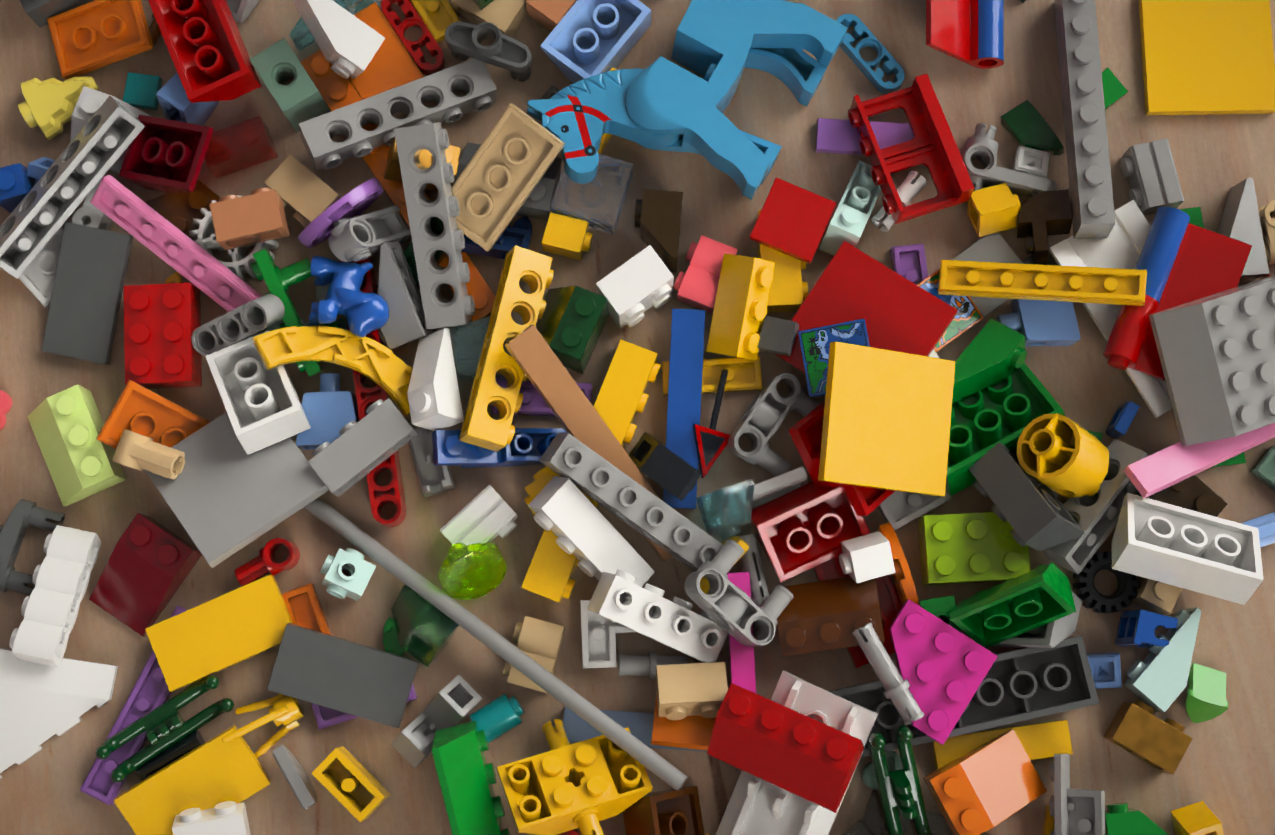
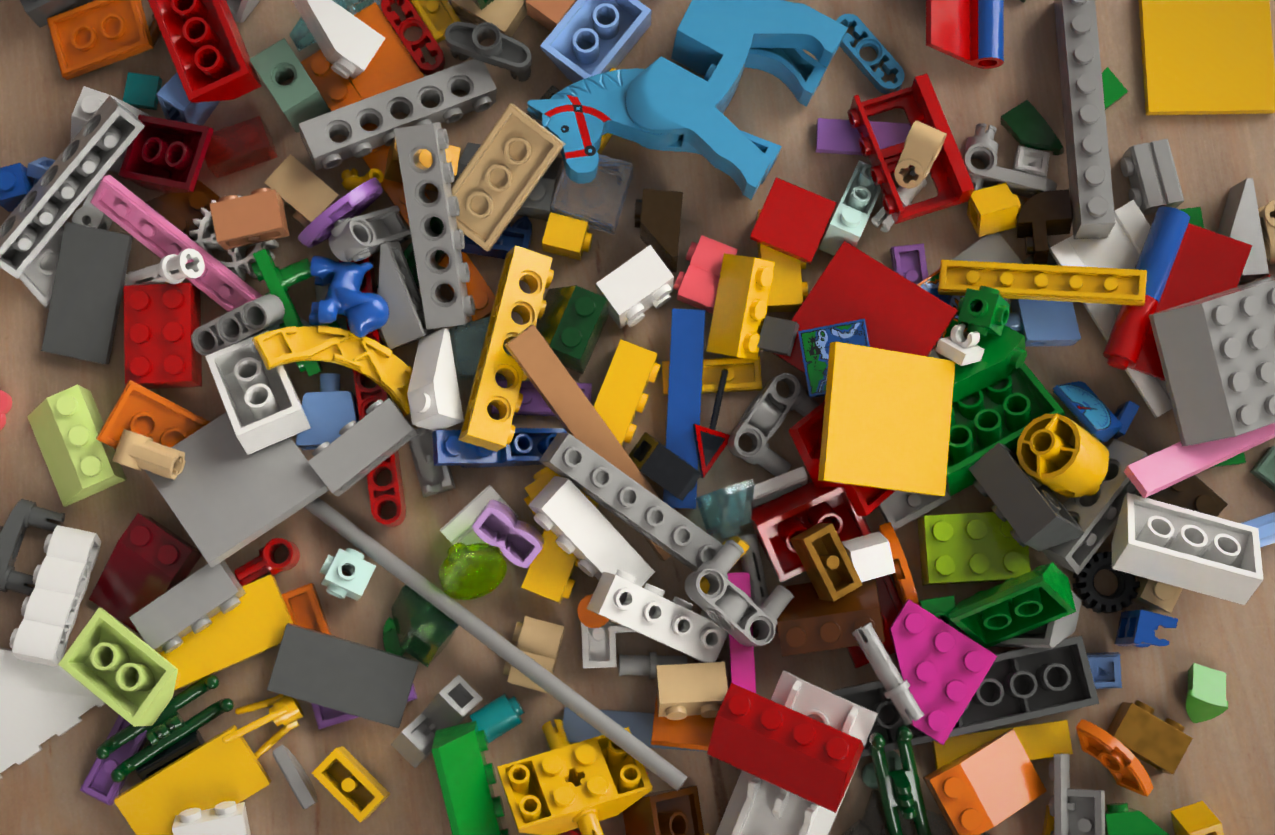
light yellow rock [18,77,99,140] -> none
light aqua slope [1123,607,1201,712] -> none
none -> yellowish green slope [58,608,178,727]
none -> white pin [124,248,205,286]
none -> light grey brick [129,560,246,654]
none -> yellow arm [341,168,384,191]
none -> lavender brick [472,500,544,568]
none -> orange tile [577,594,609,628]
none -> pearl gold brick [790,523,863,601]
none -> tan piece [894,120,947,189]
none -> white tile [935,324,985,366]
none -> green brick [957,286,1010,337]
none -> slope [1053,381,1123,442]
none -> orange tile [1076,719,1153,797]

